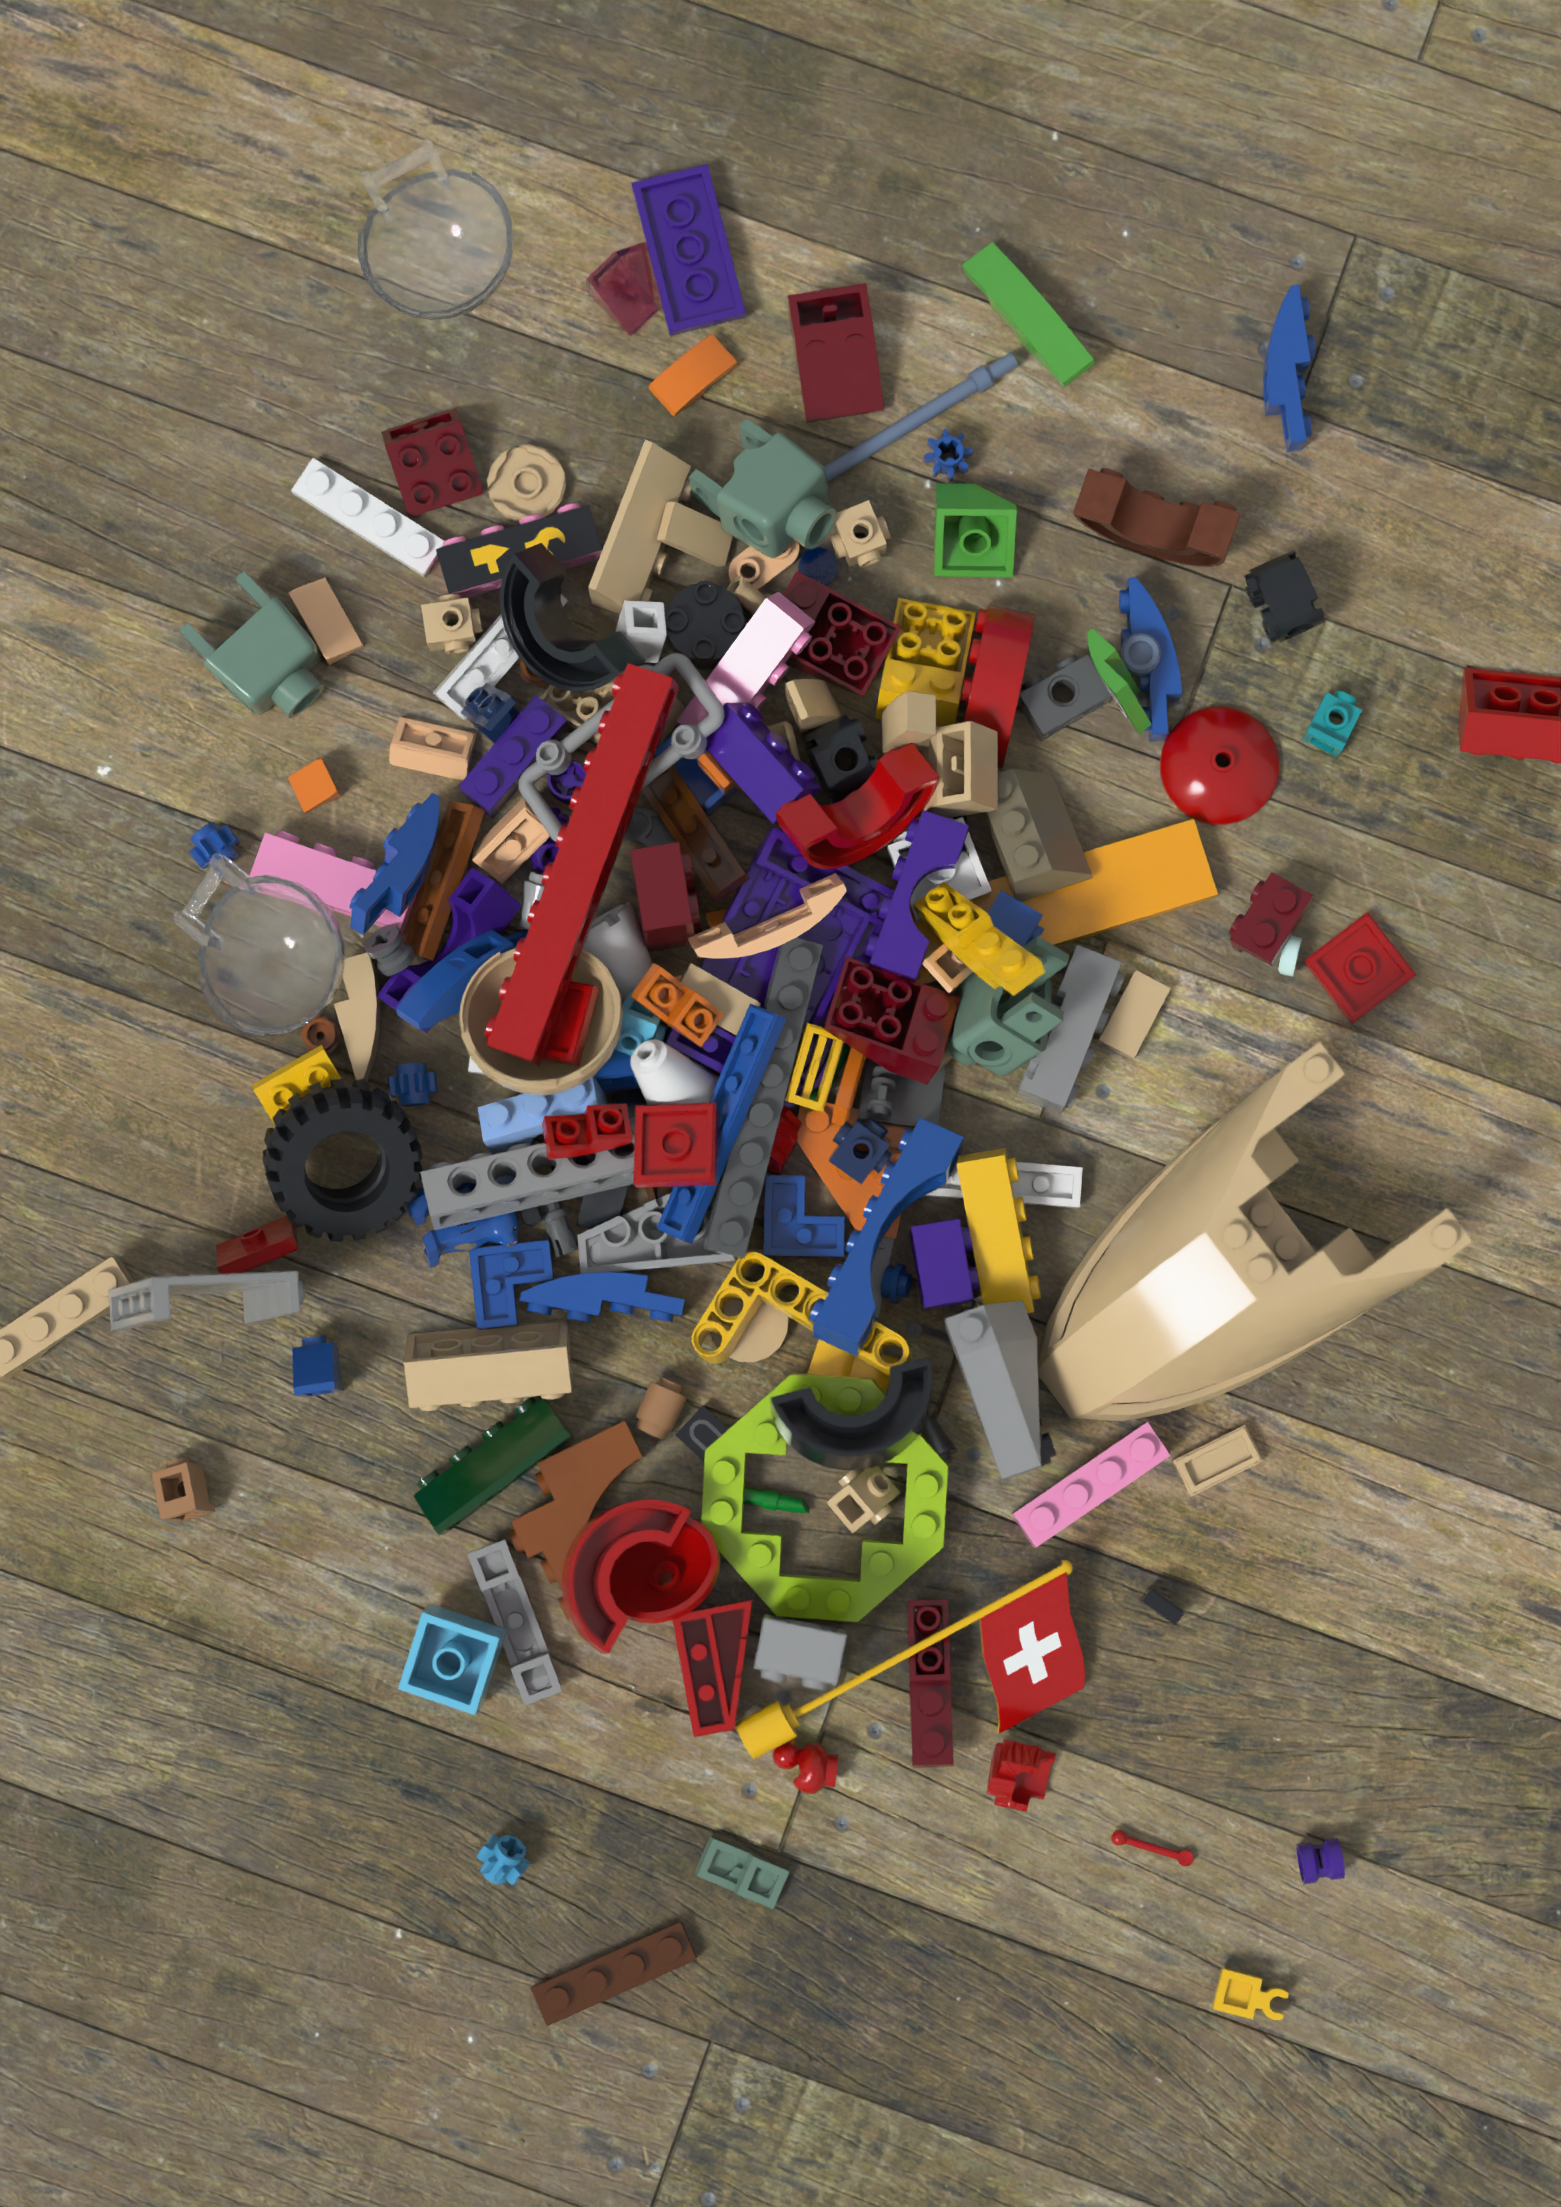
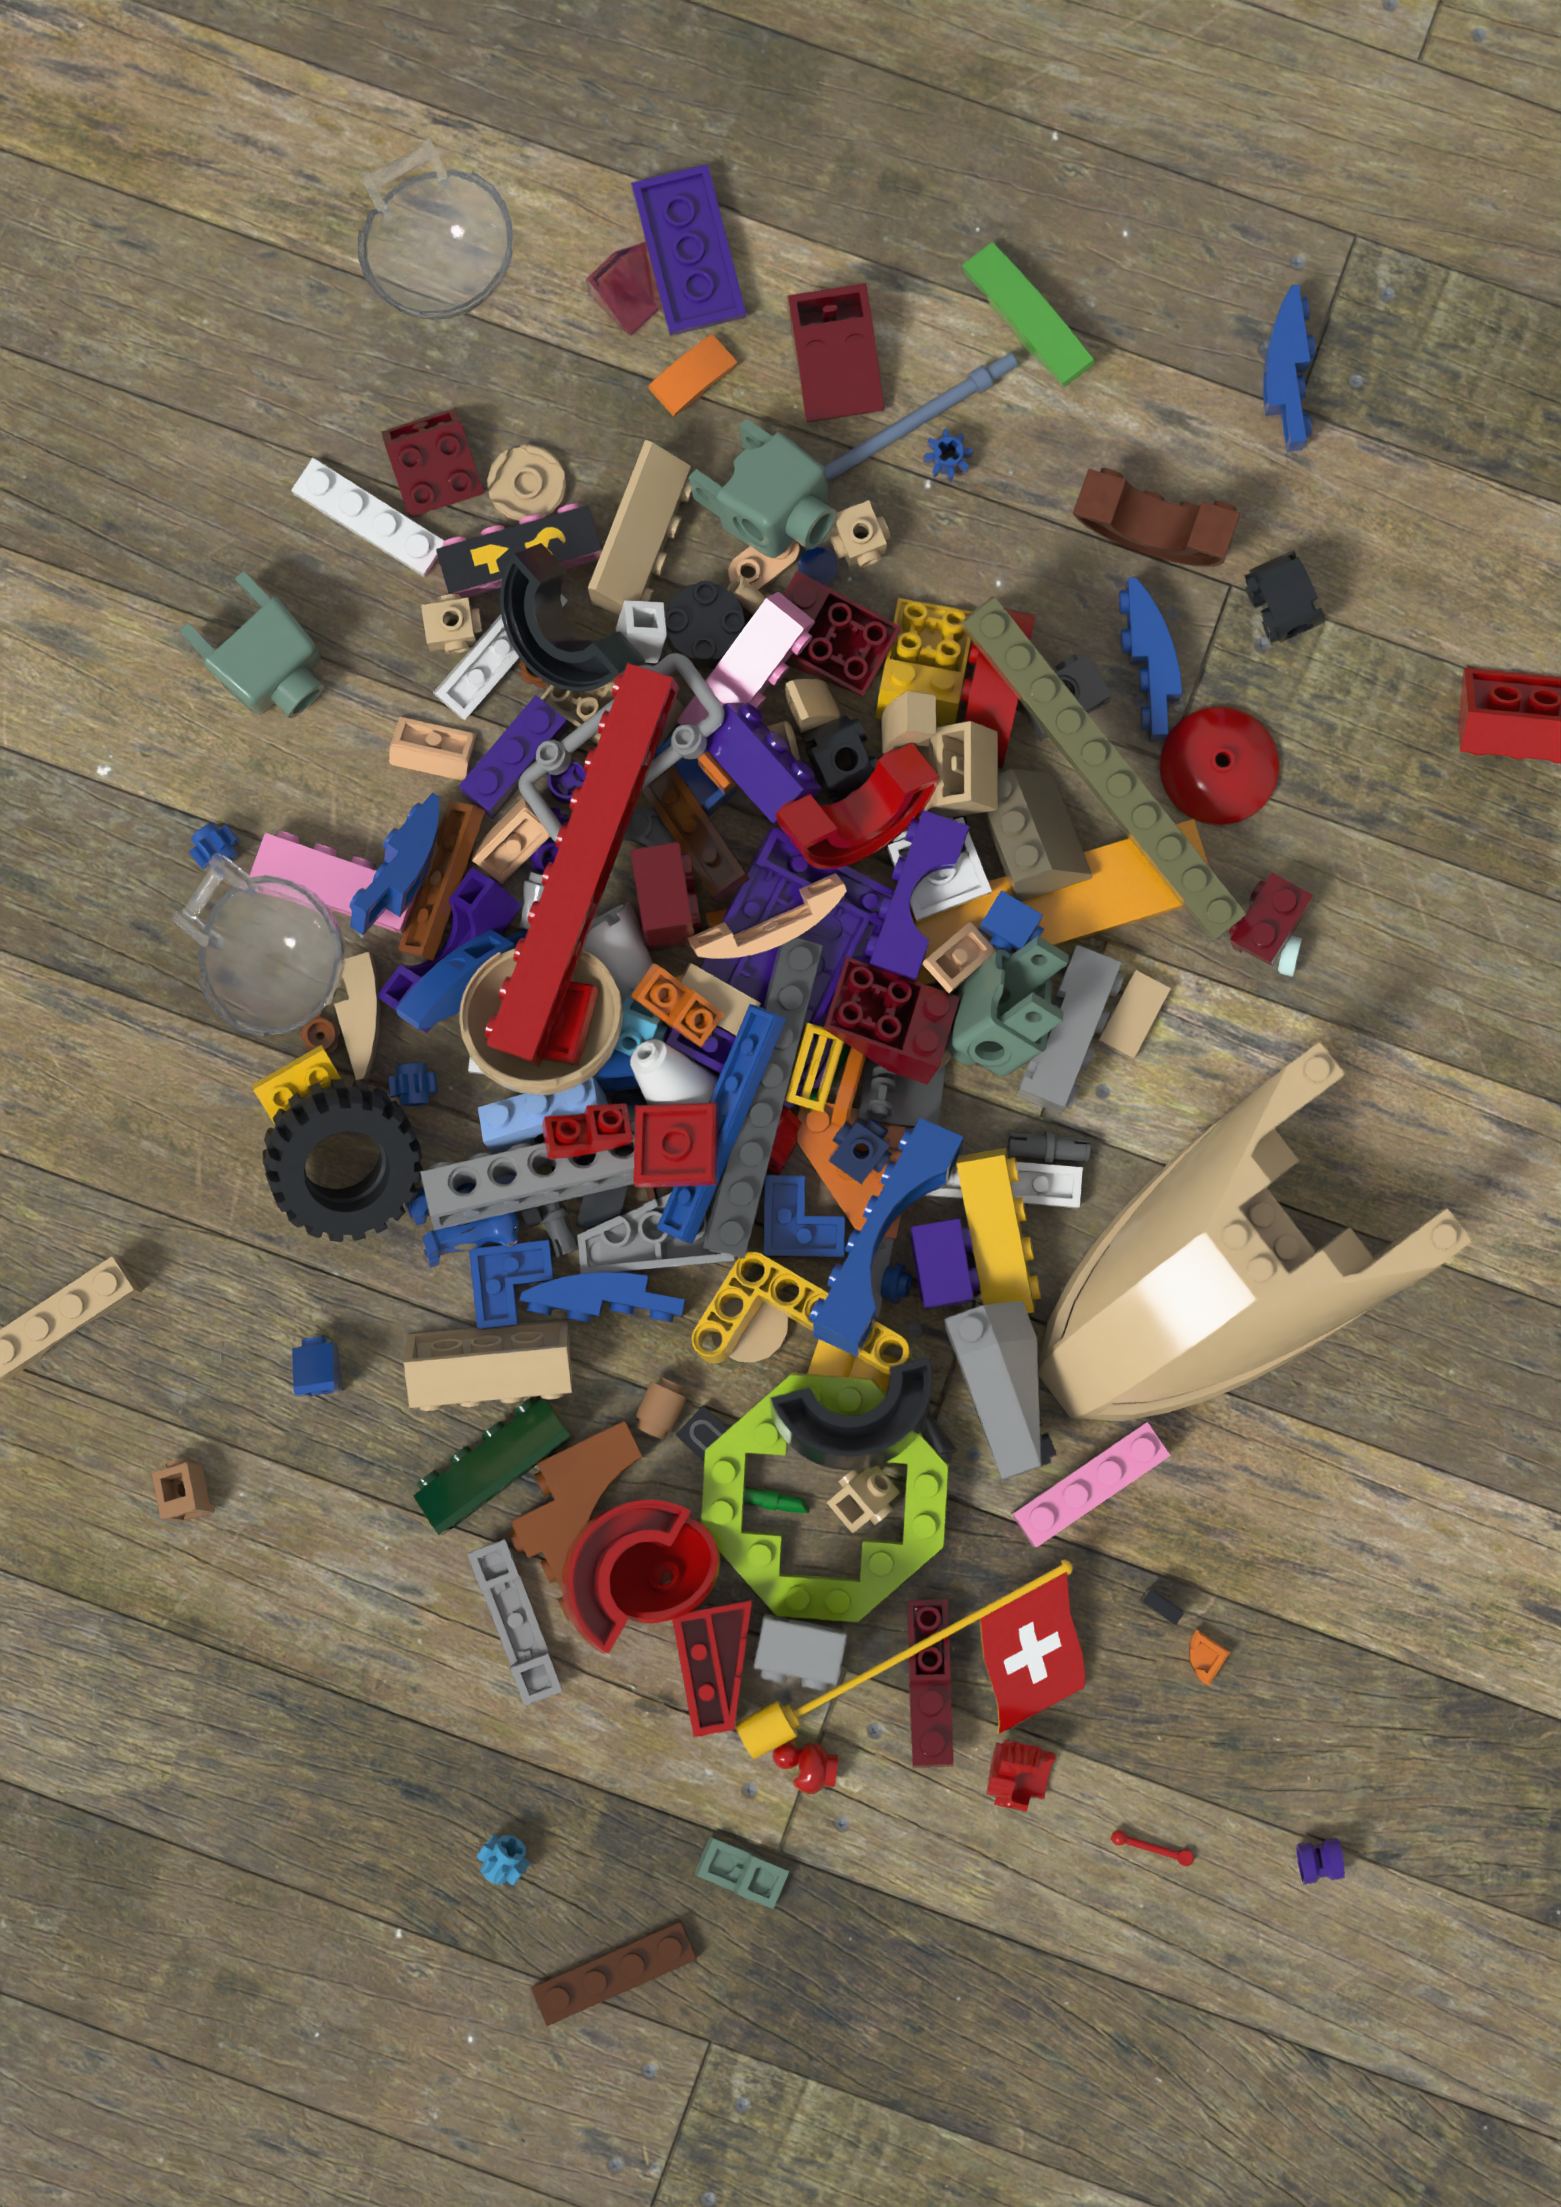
light grey panel [109,1271,304,1331] -> none
red plate [216,1215,298,1275] -> none
light nougat slope [288,578,364,666] -> none
orange slope [288,757,341,814] -> none
dark grey wheel [364,925,415,976] -> none
medium azure brick [398,1604,507,1715] -> none
dark blue bracket [460,683,520,744] -> none
tan tile [657,502,733,566] -> none
yellow slope [912,882,1045,996] -> none
bright green slope [934,483,1017,578] -> none
bright green slope [1087,628,1152,735] -> none
sand blue tile [1120,633,1161,676] -> none
tan tile [1172,1425,1263,1497] -> none
yellow plate [1212,1967,1289,2020] -> none
teal brick [1302,690,1362,757] -> none
red tile [1303,912,1416,1024] -> none
none -> olive brick [958,597,1247,940]
none -> dark grey pin [1007,1131,1091,1163]
none -> orange tile [1189,1629,1230,1686]

